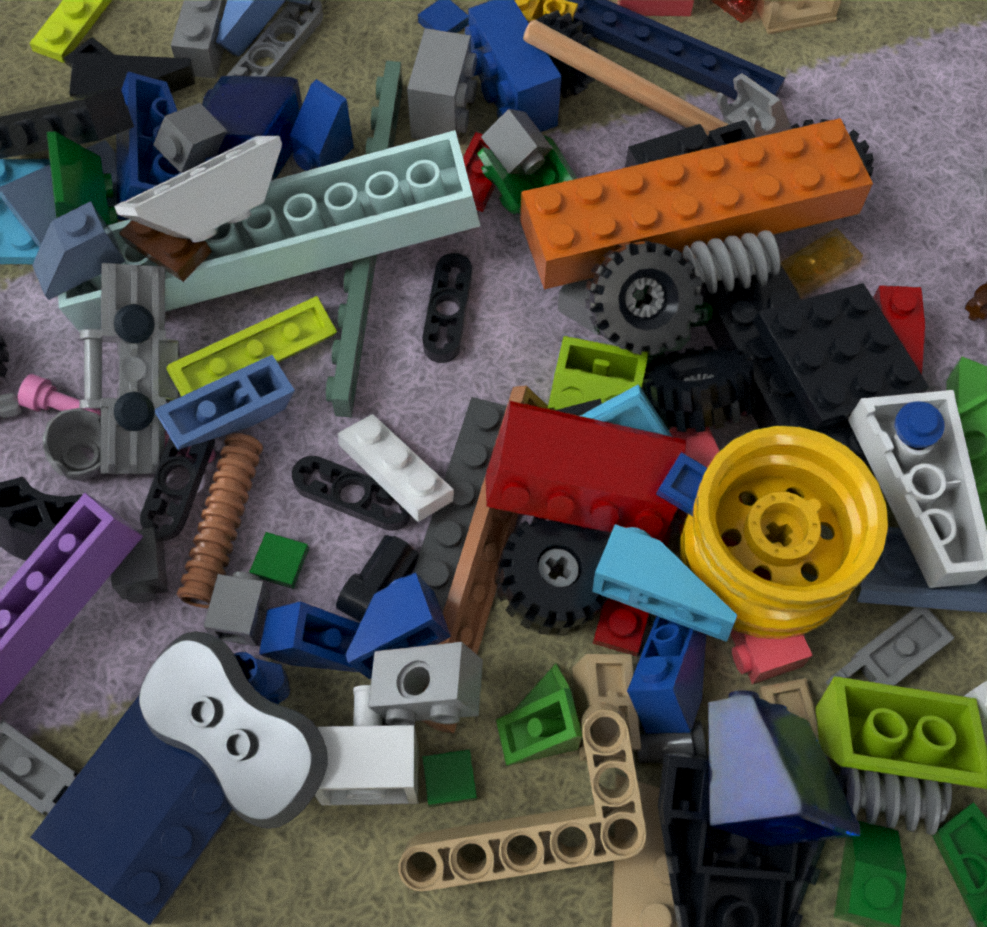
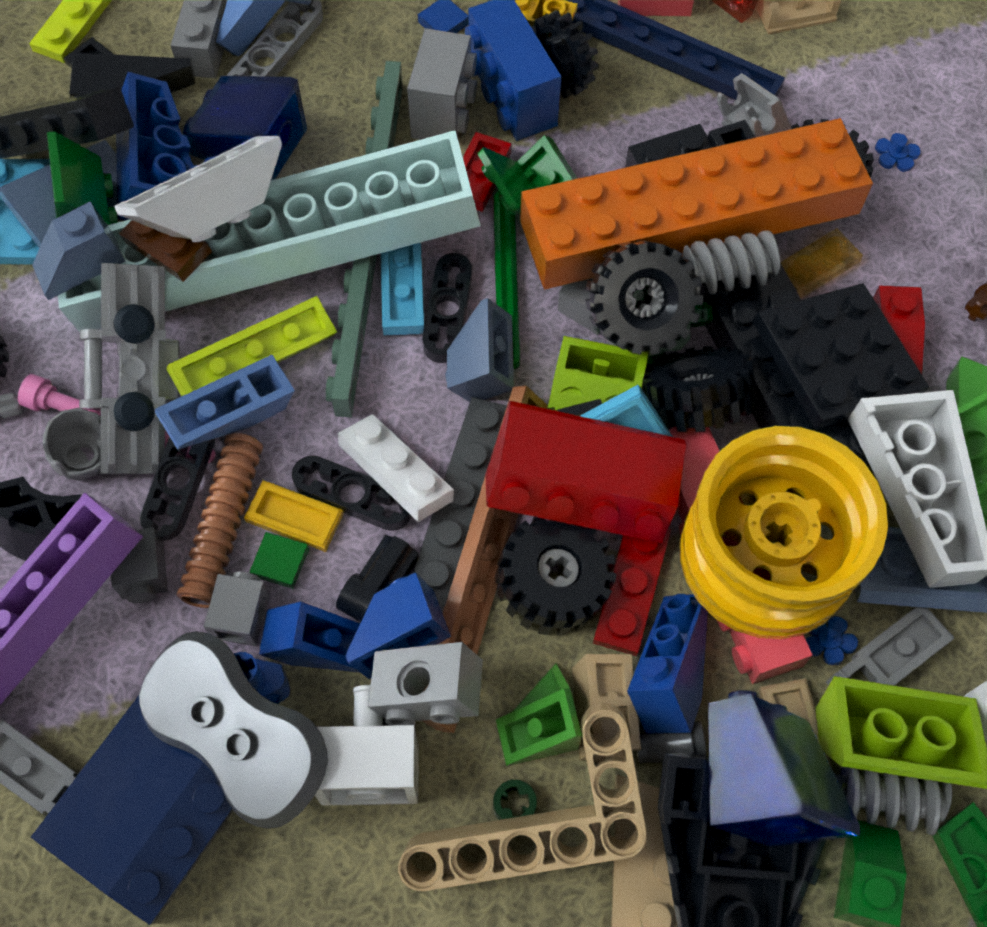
light grey brick [153,103,227,173] -> none
blue slope [290,79,354,171] -> none
green tile [422,749,477,807] -> none
light grey brick [481,109,553,175] -> none
light nougat axle [523,20,729,136] -> none
medium azure slope [592,524,737,642] -> none
blue tile [656,452,707,516] -> none
blue plate [895,401,945,448] -> none
none -> yellow tile [244,480,344,552]
none -> medium azure plate [381,243,424,336]
none -> sand blue slope [445,298,514,402]
none -> green axle [493,191,520,369]
none -> dark green bush [493,779,537,820]
none -> blue plant [806,616,858,665]
none -> blue plant [875,133,921,172]

